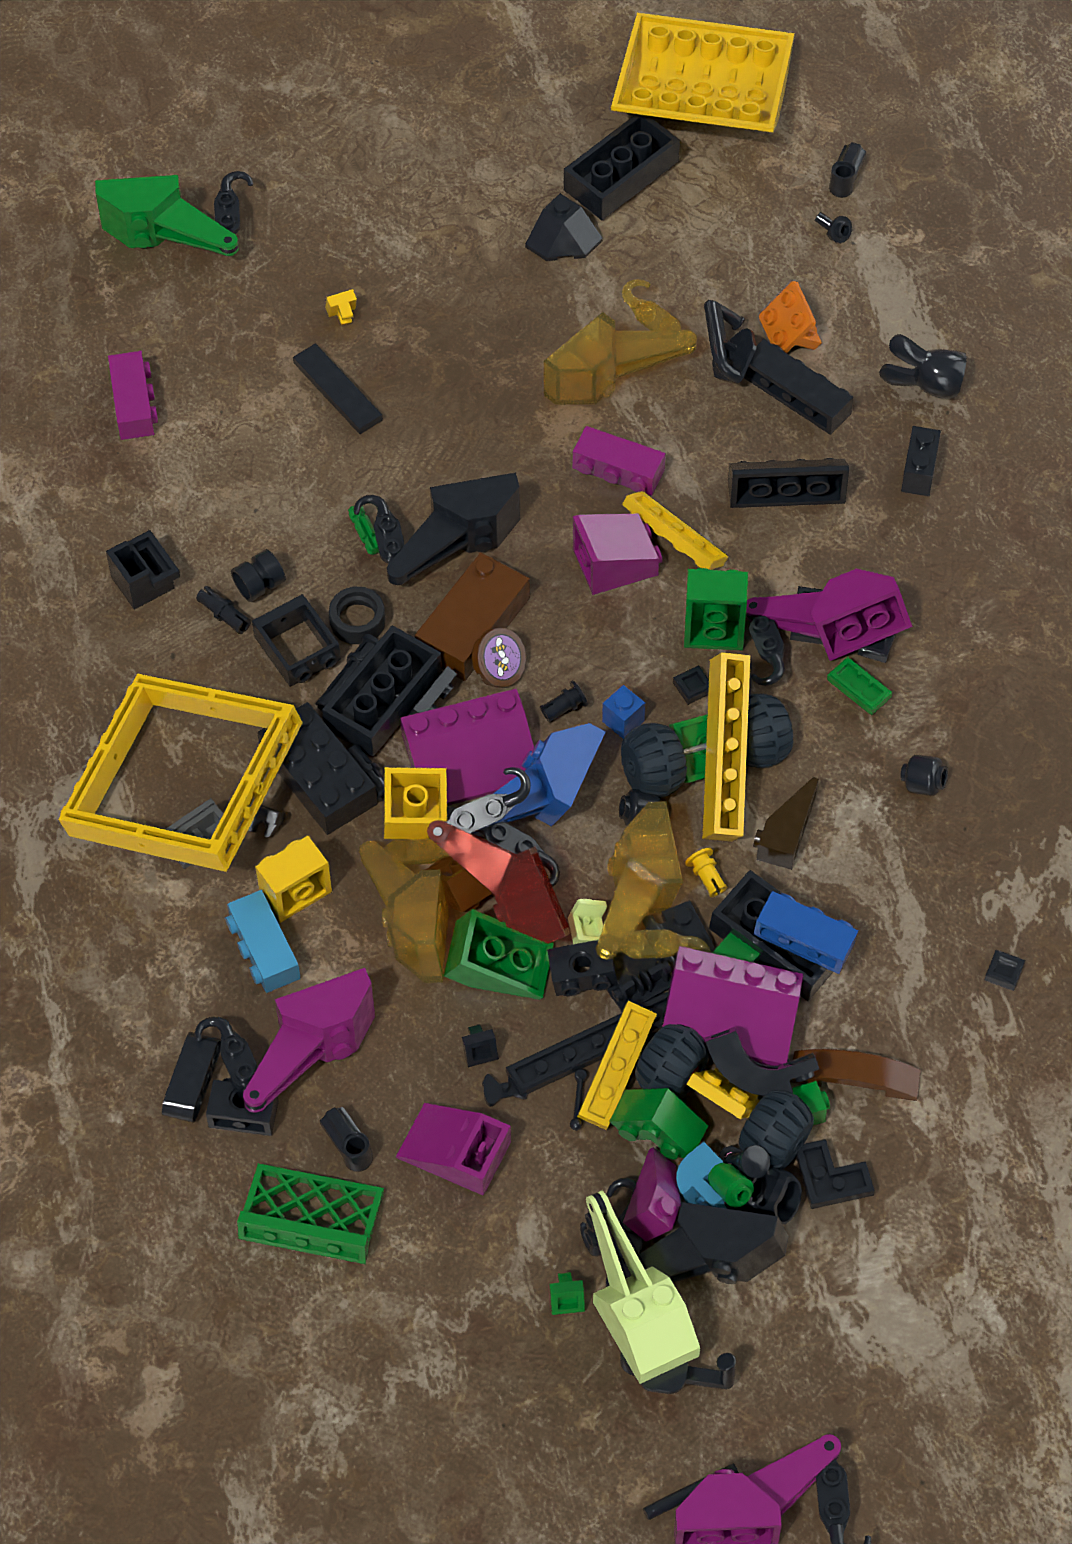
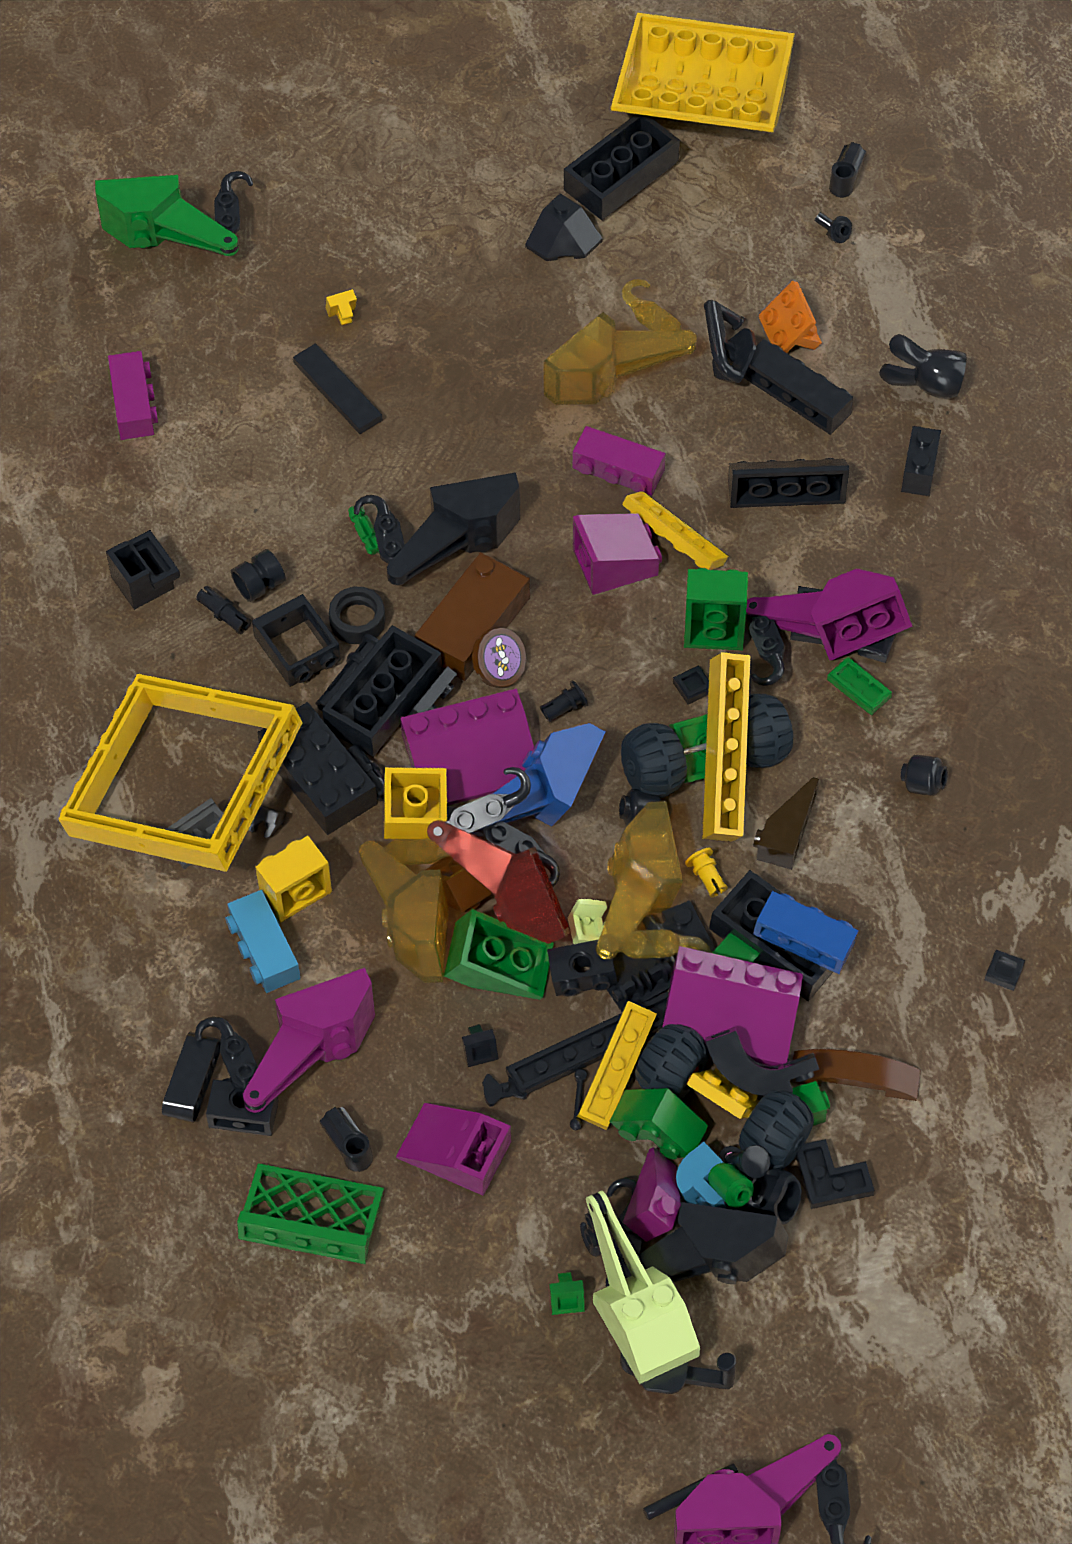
blue brick [602,685,645,739] -> none

